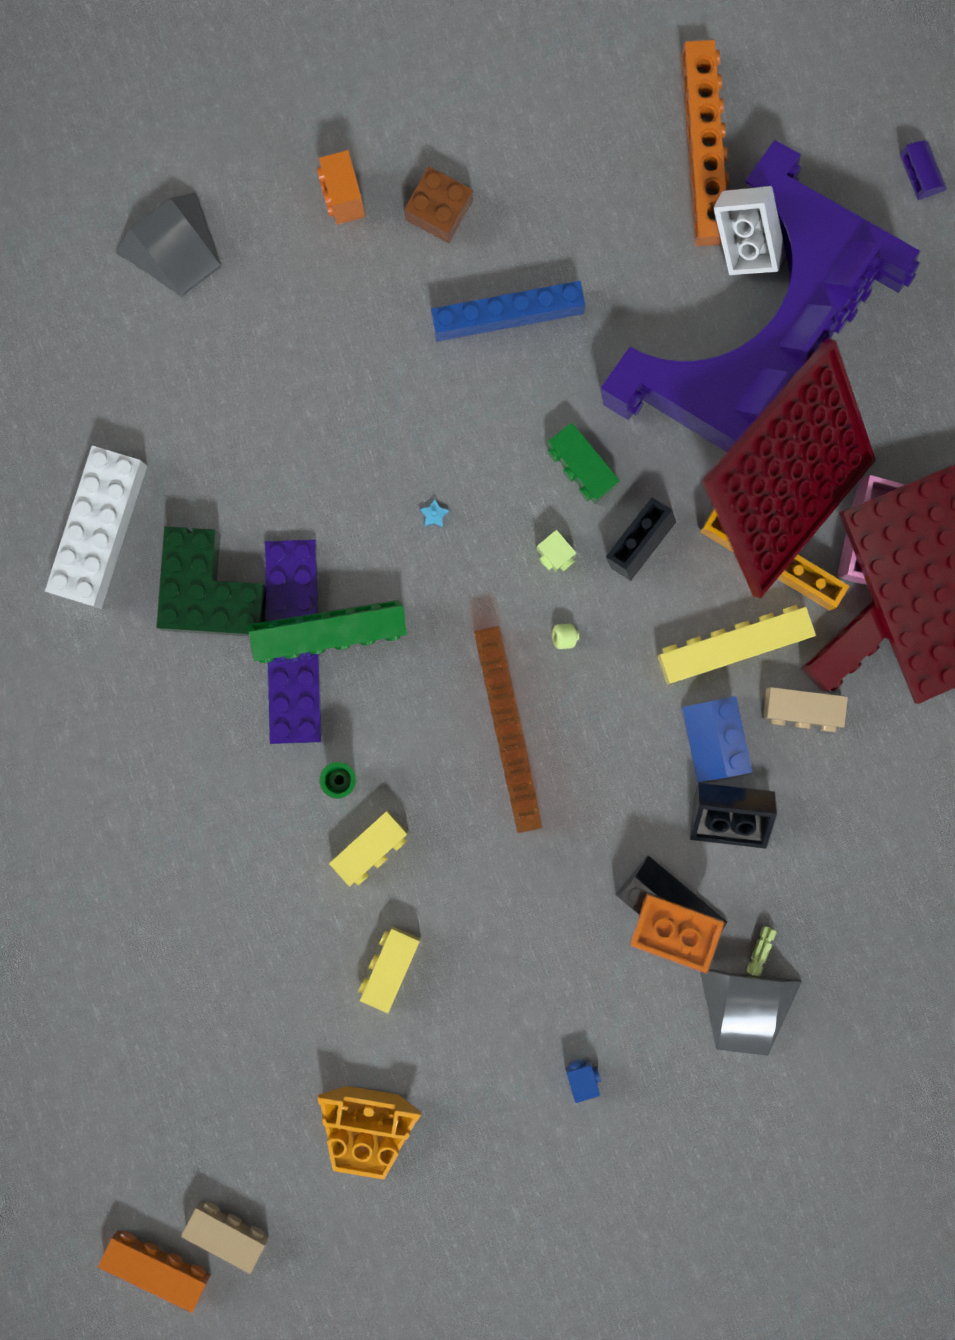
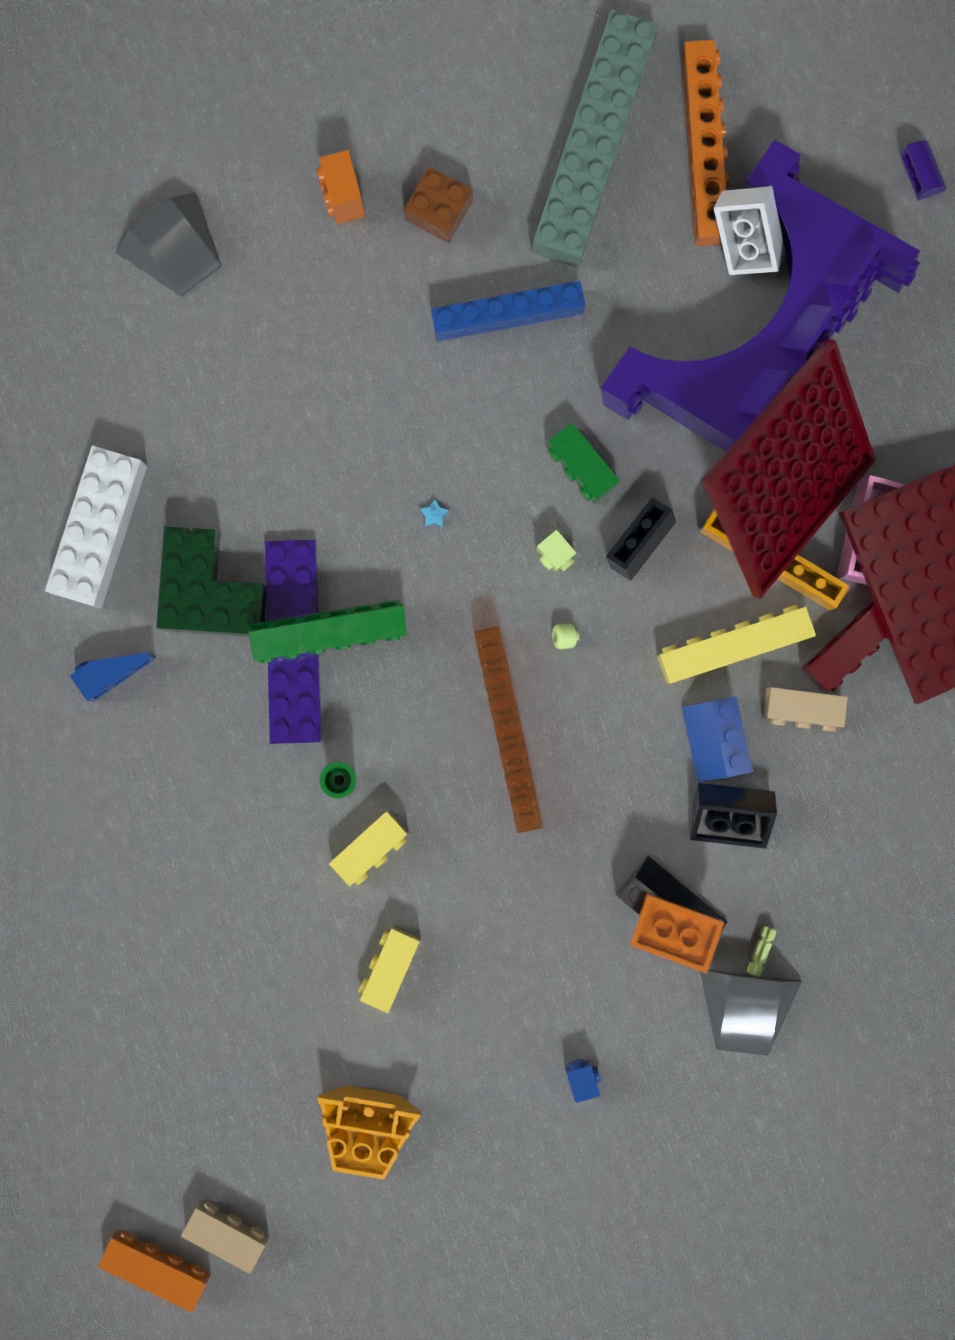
none -> blue slope [70,652,156,702]
none -> sand green brick [532,9,659,268]

